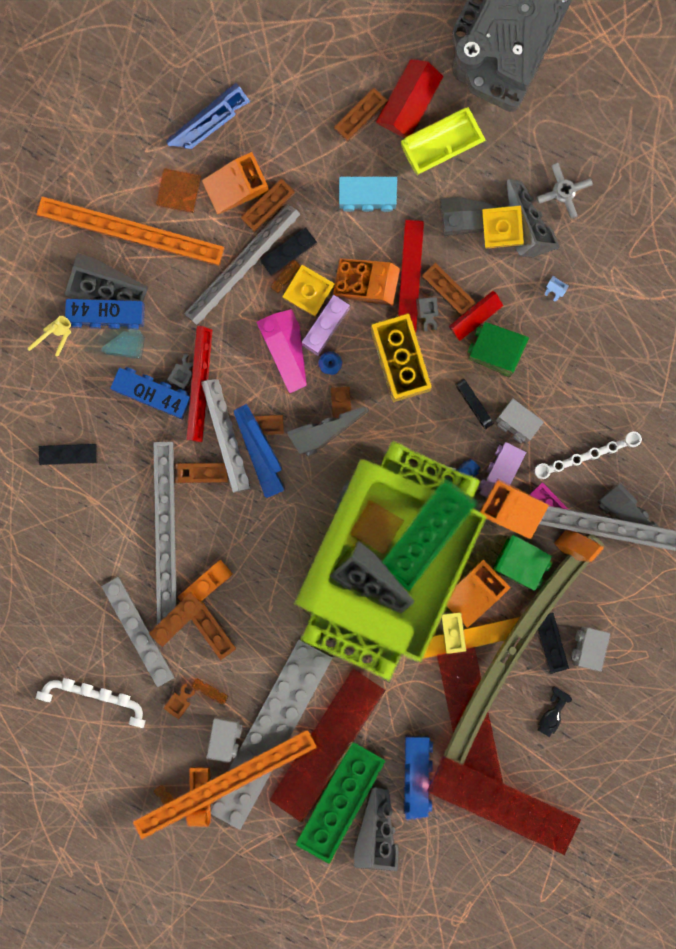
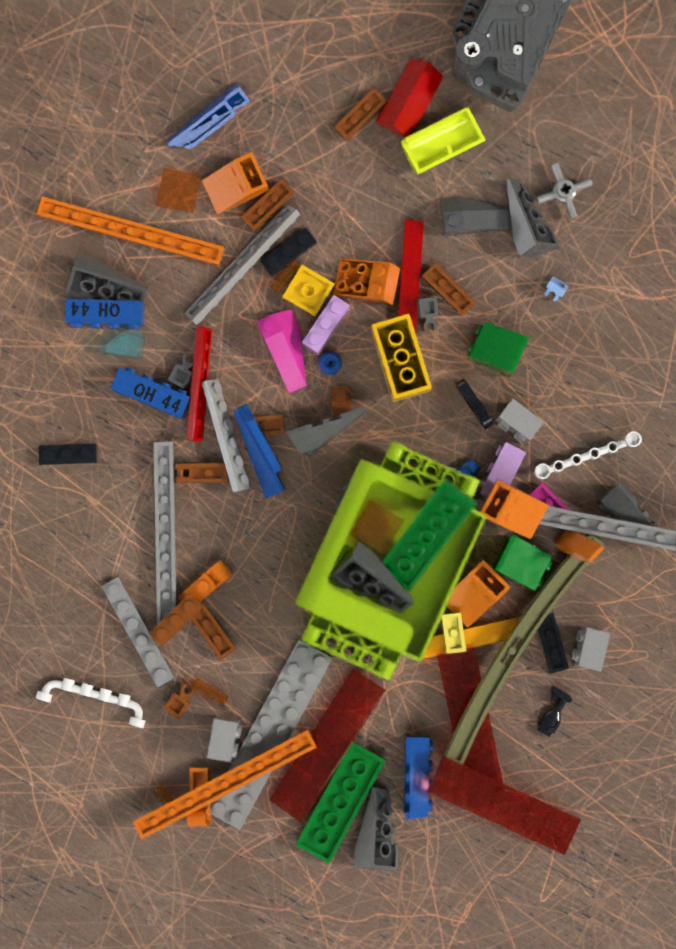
light yellow plant [28,316,71,356] -> none
medium azure slope [339,177,397,212] -> none
red tile [449,291,504,341] -> none
yellow plate [482,205,524,249] -> none

